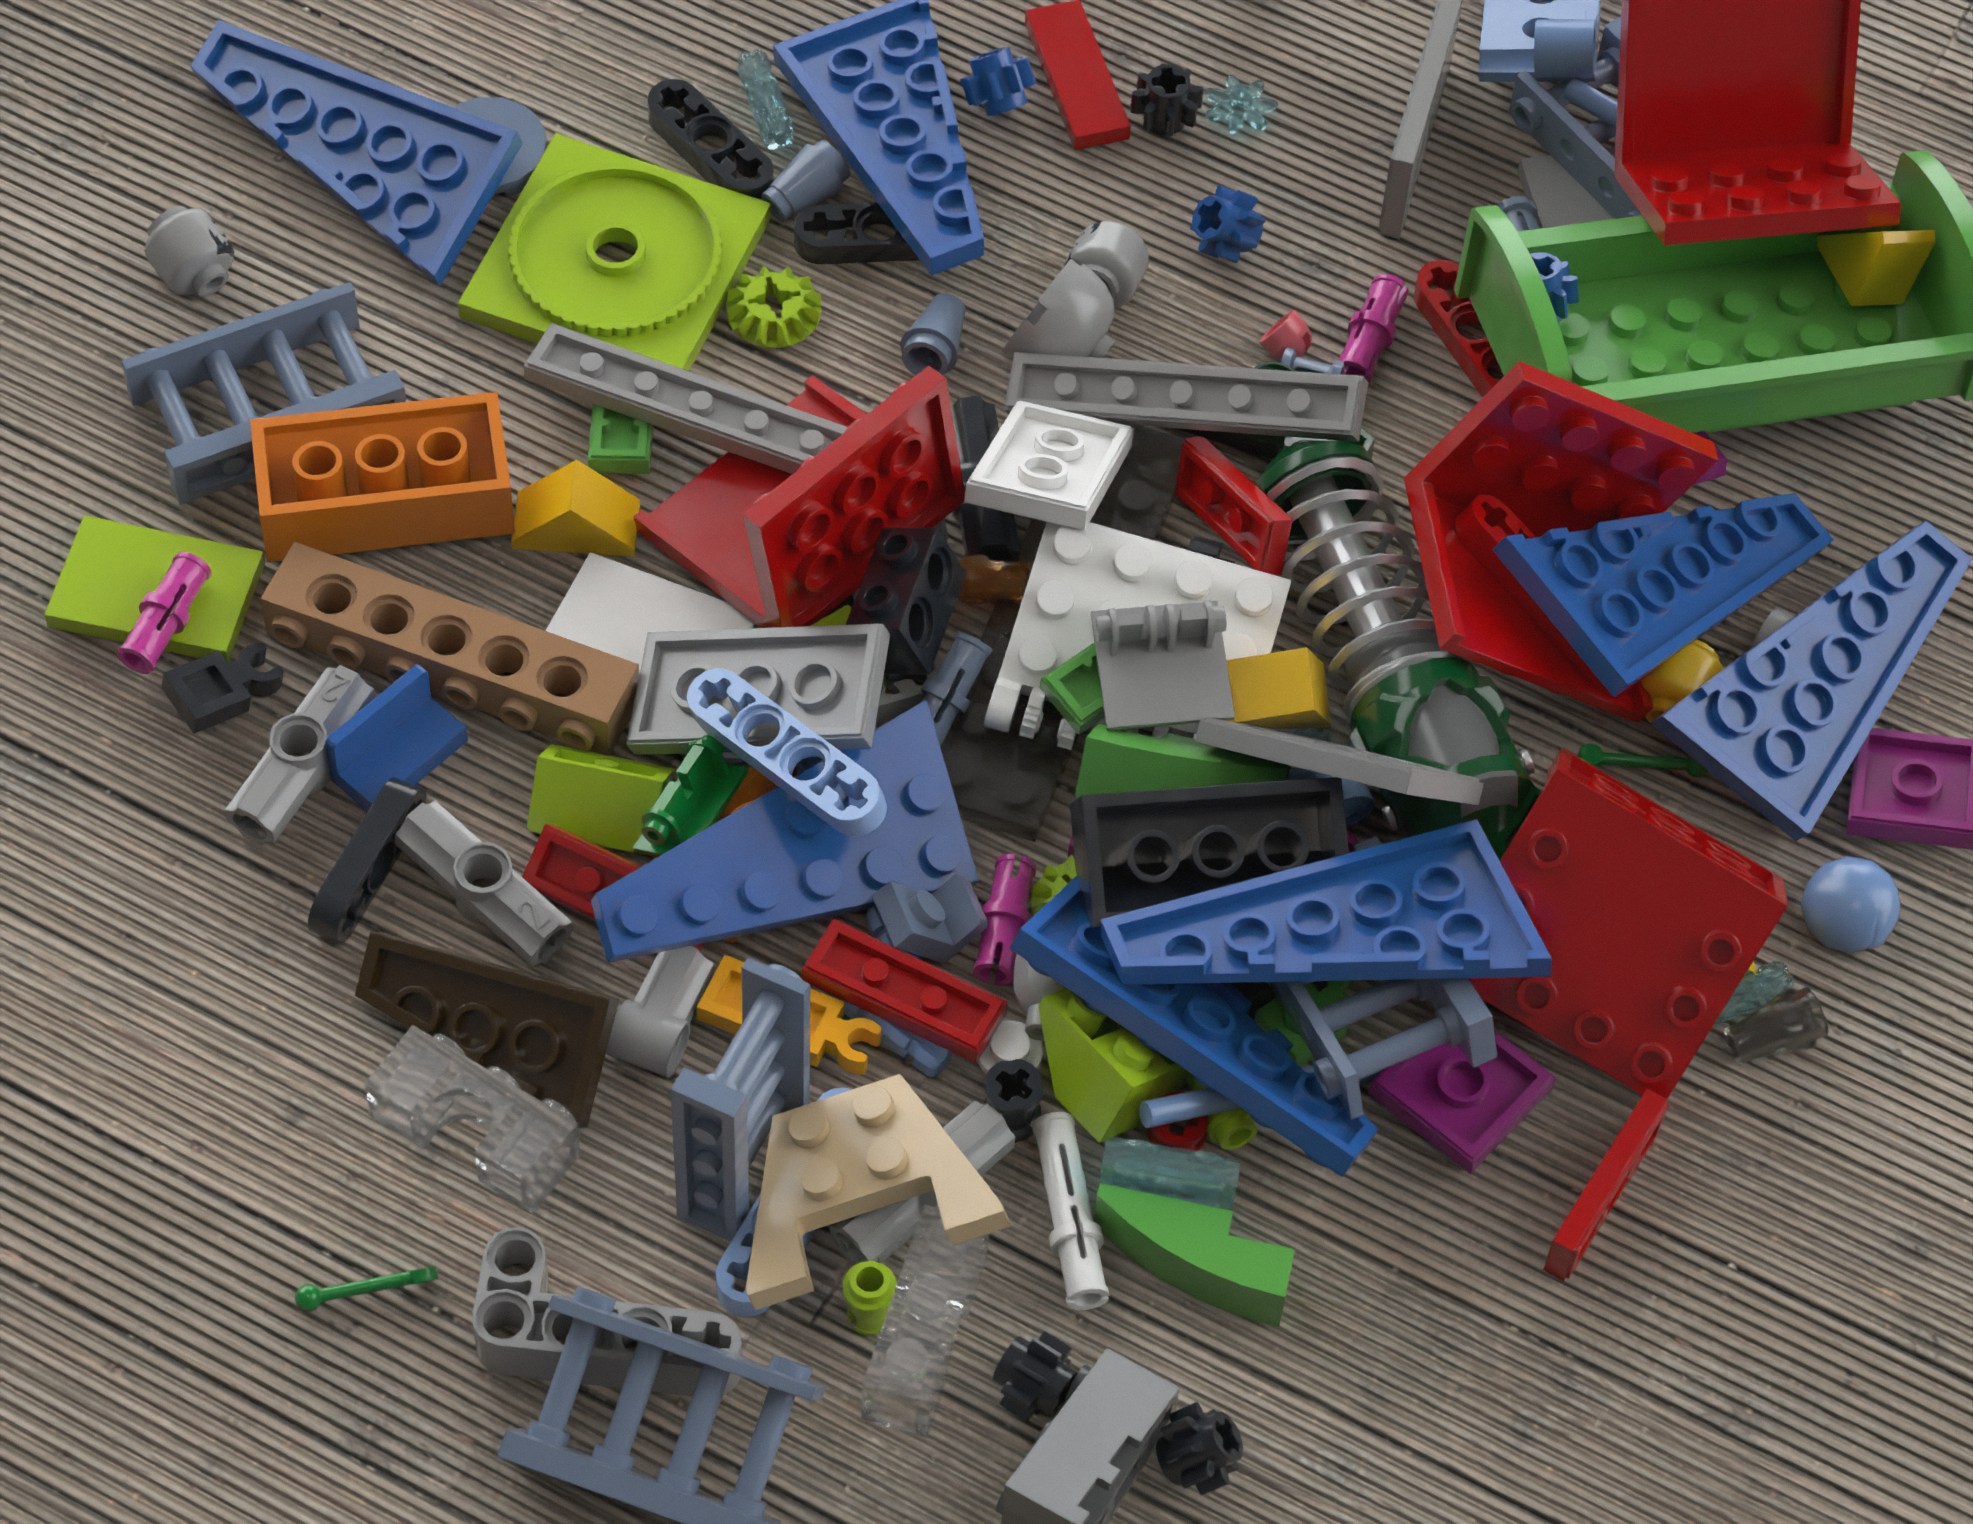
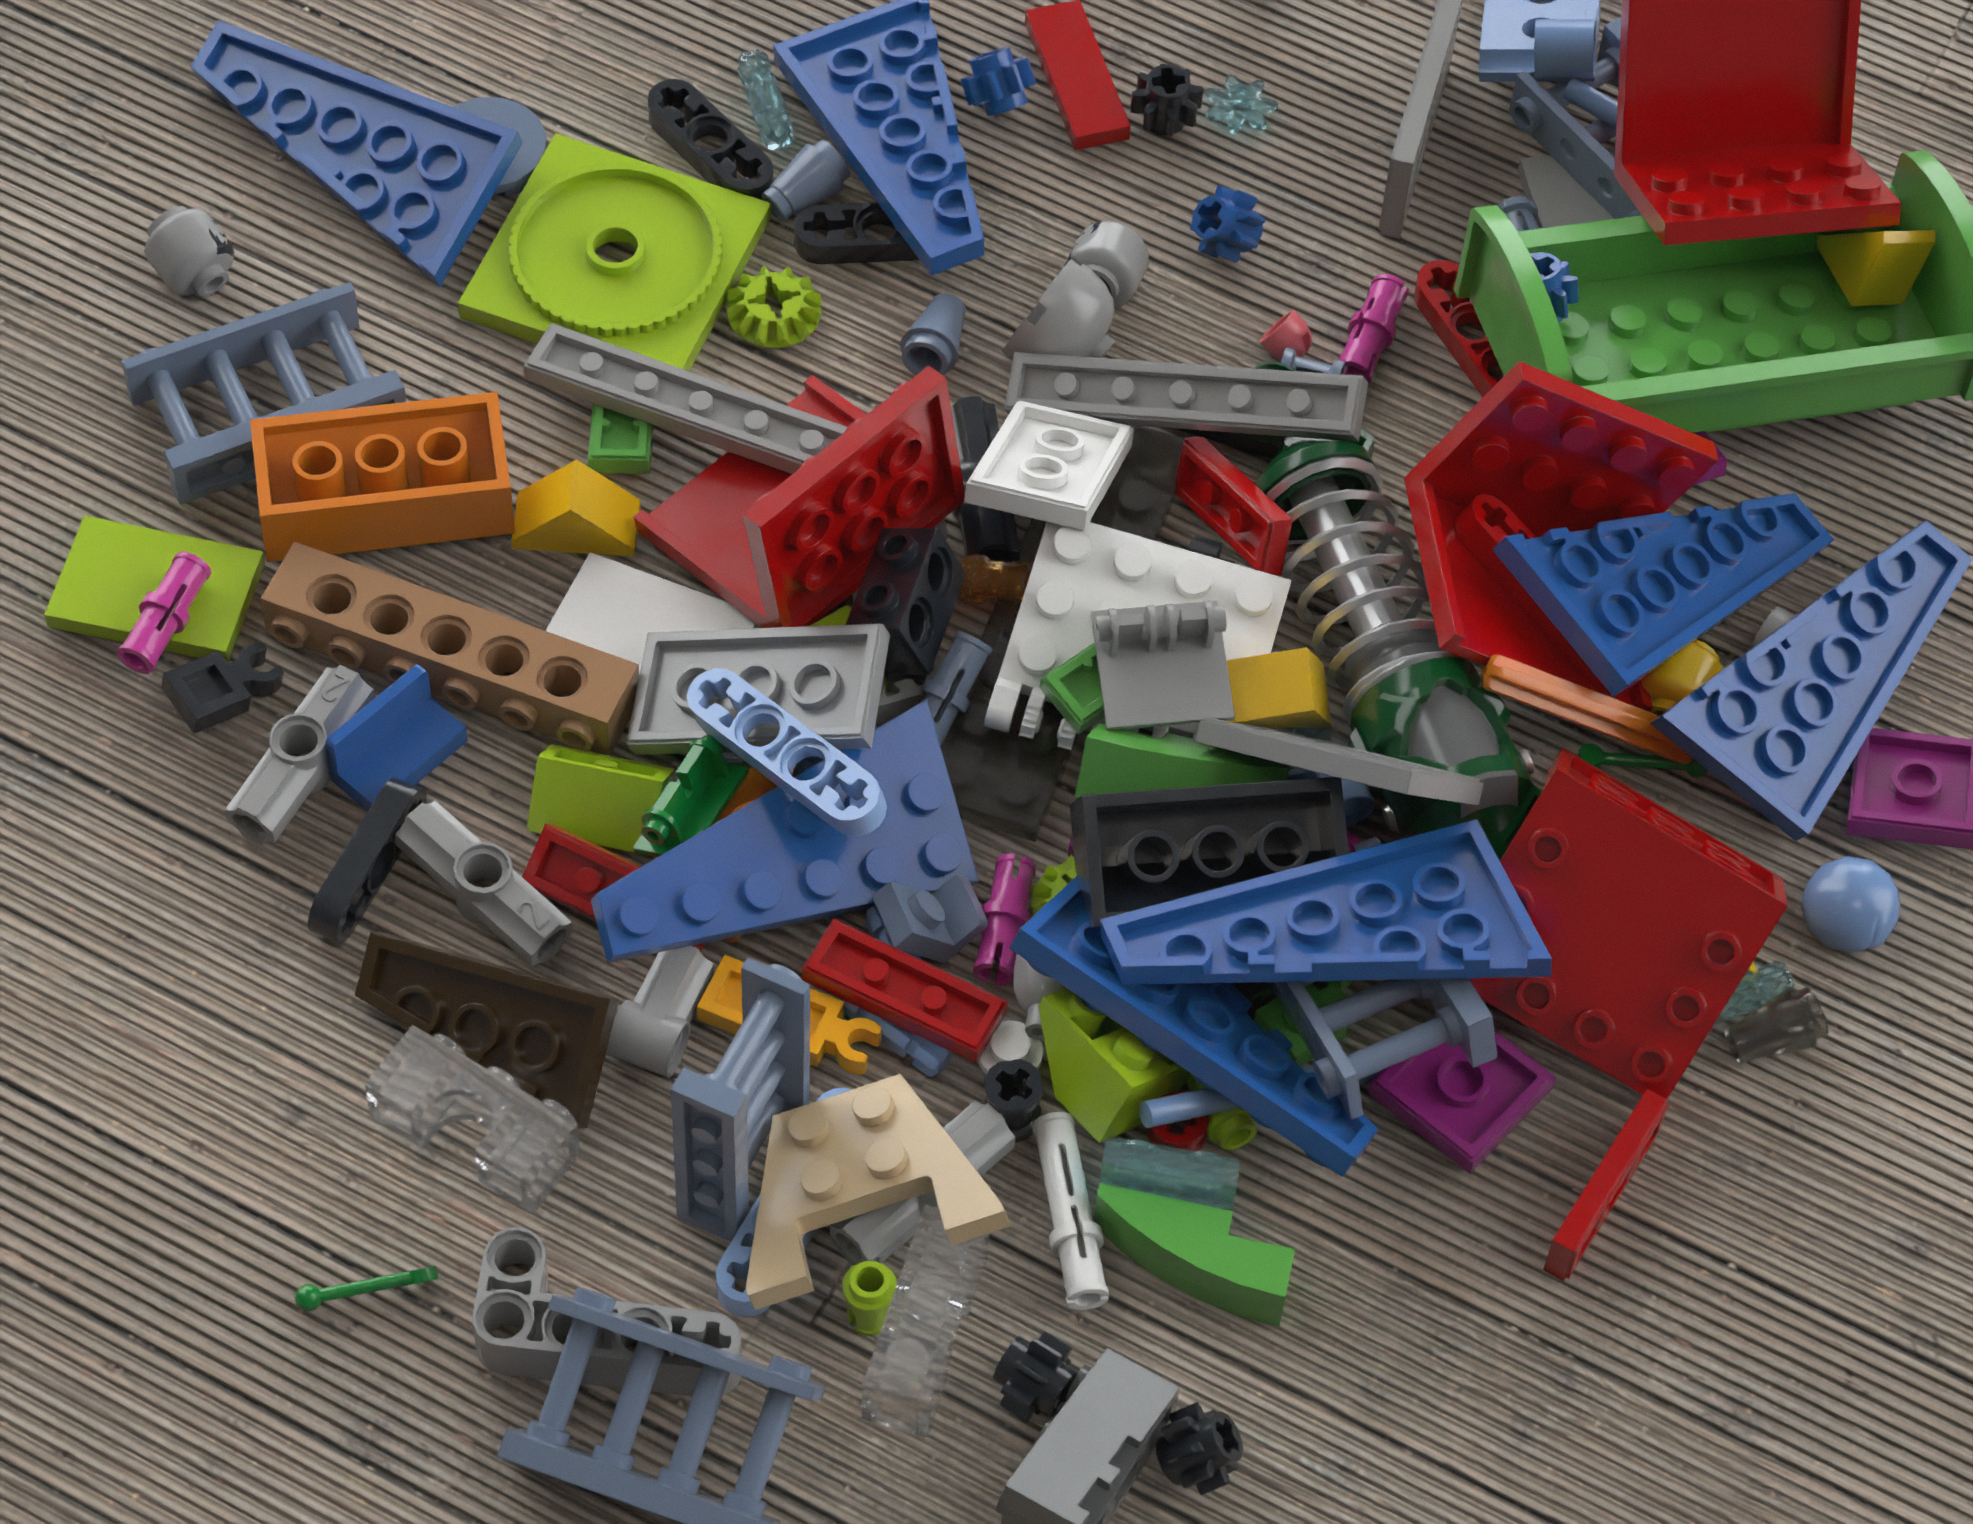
none -> orange axle [1480,654,1693,765]

